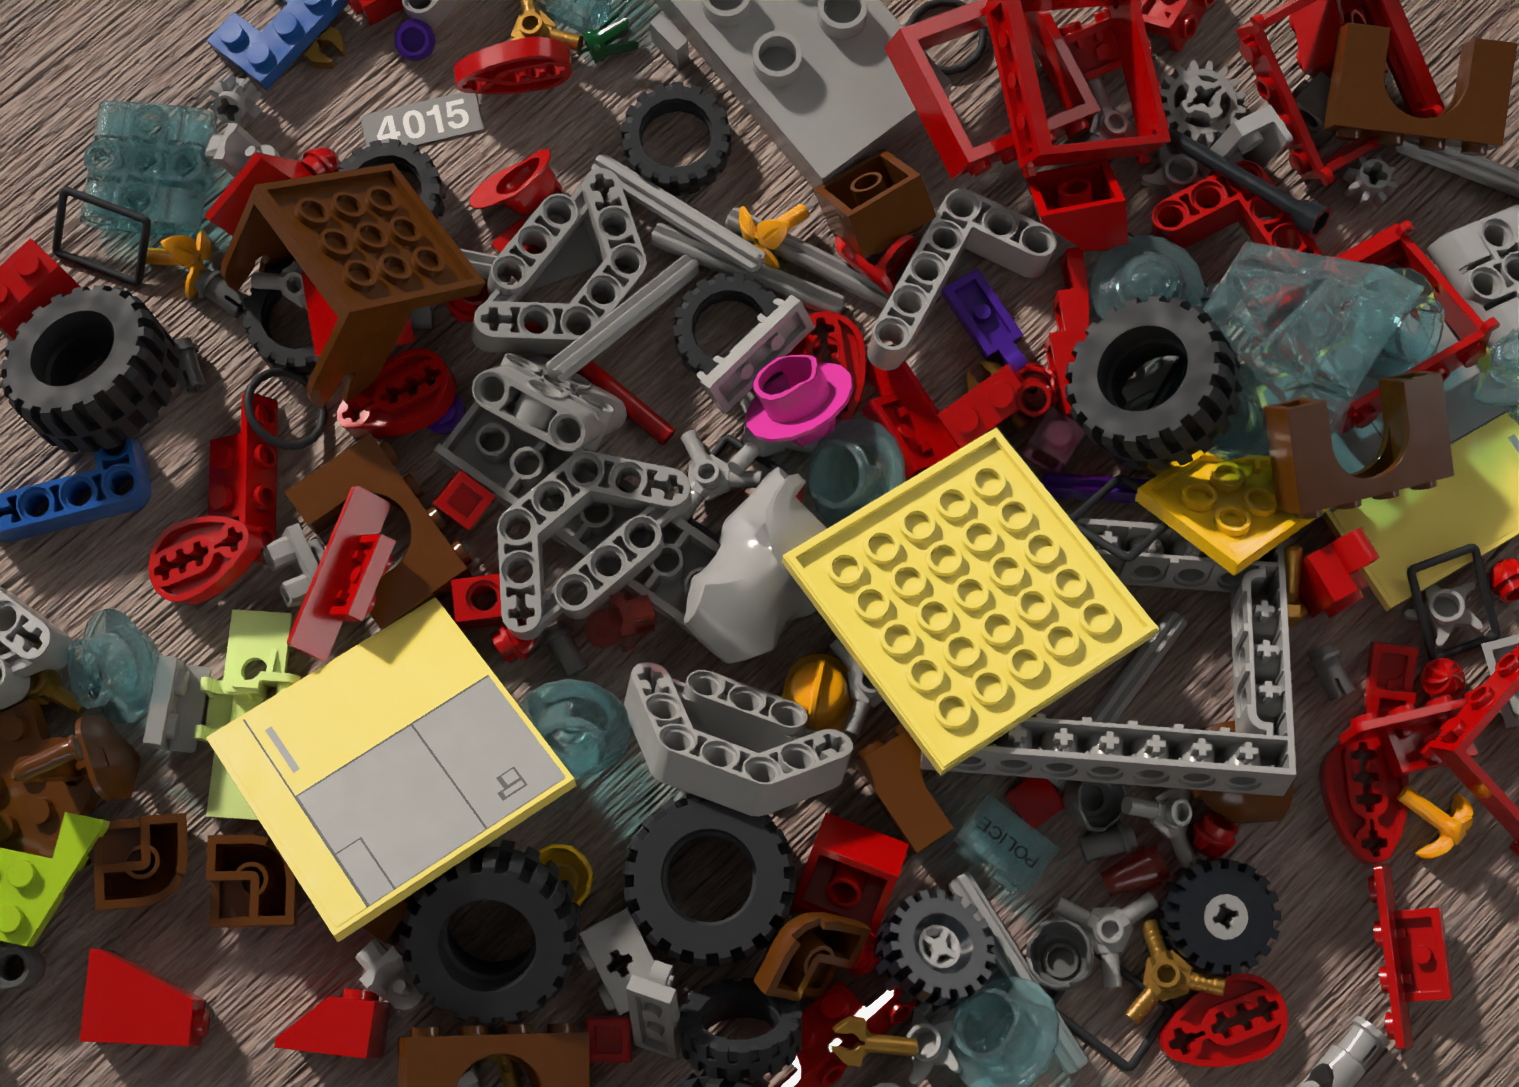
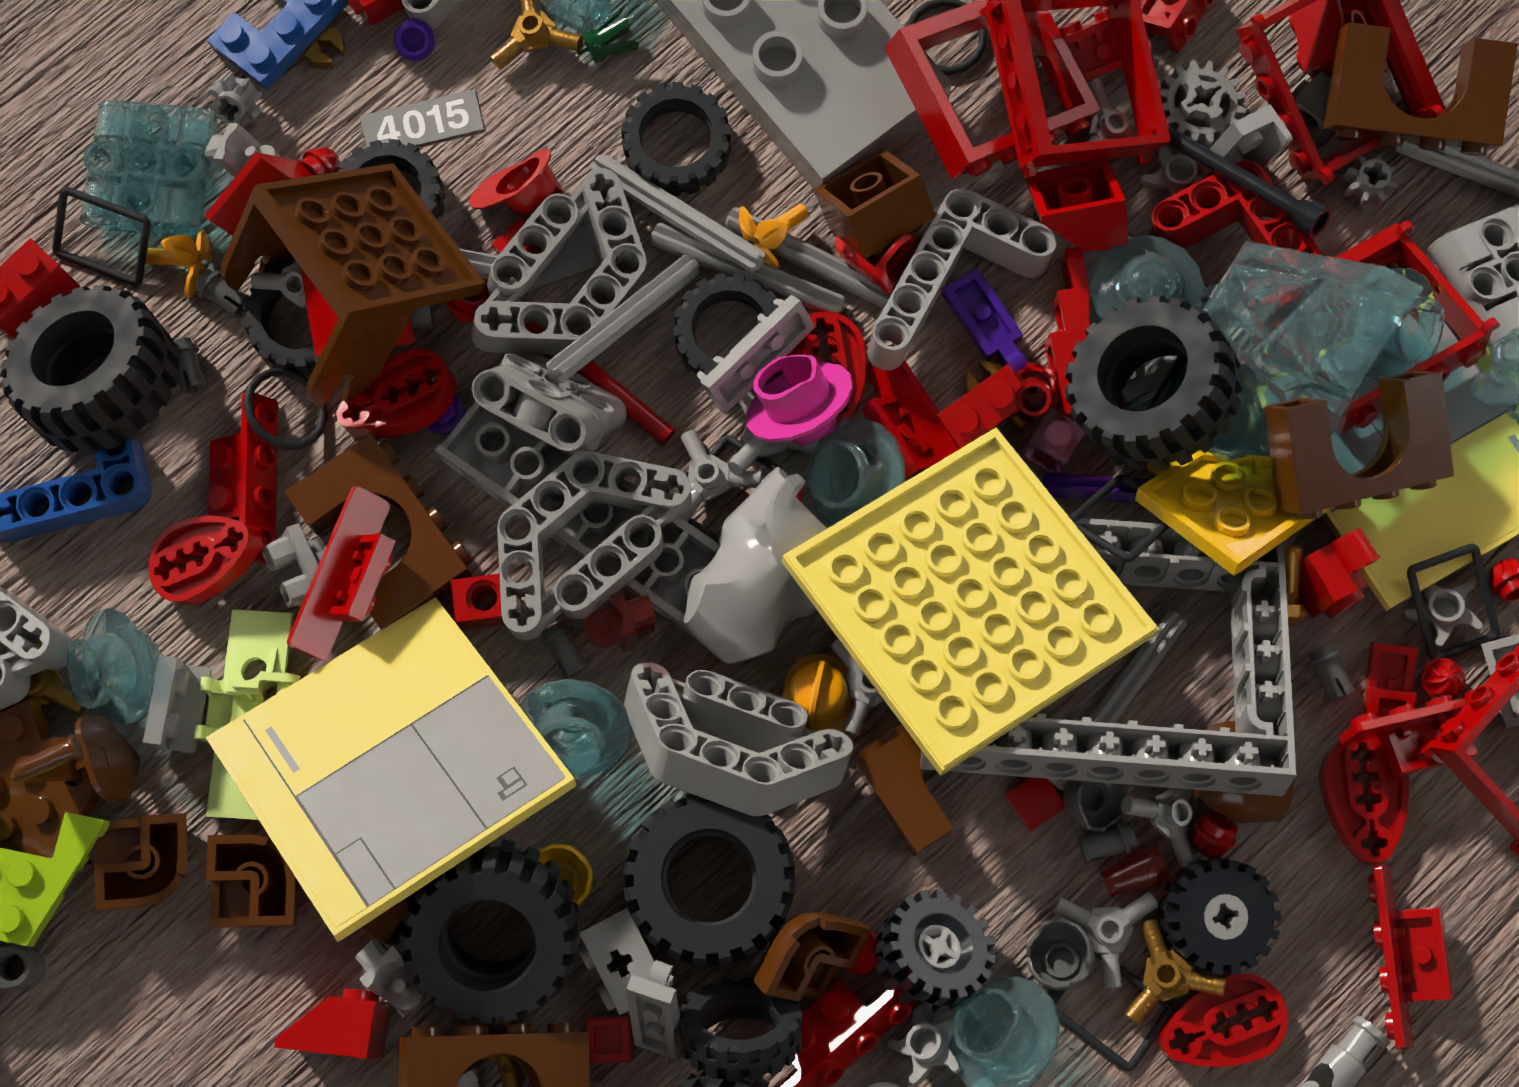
red slope [80,949,210,1046] -> none
red brick [432,469,496,531] -> none
red piece [454,37,572,94] -> none
red plate [492,618,537,663] -> none
light grey tile [649,14,689,68] -> none
red slope [790,812,909,935] -> none
pearl gold bar [830,1016,919,1067] -> none
light grey axle [948,872,1088,1075] -> none
clear light blue brick [953,794,1060,895] -> none
light orange plant [1397,785,1474,859] -> none

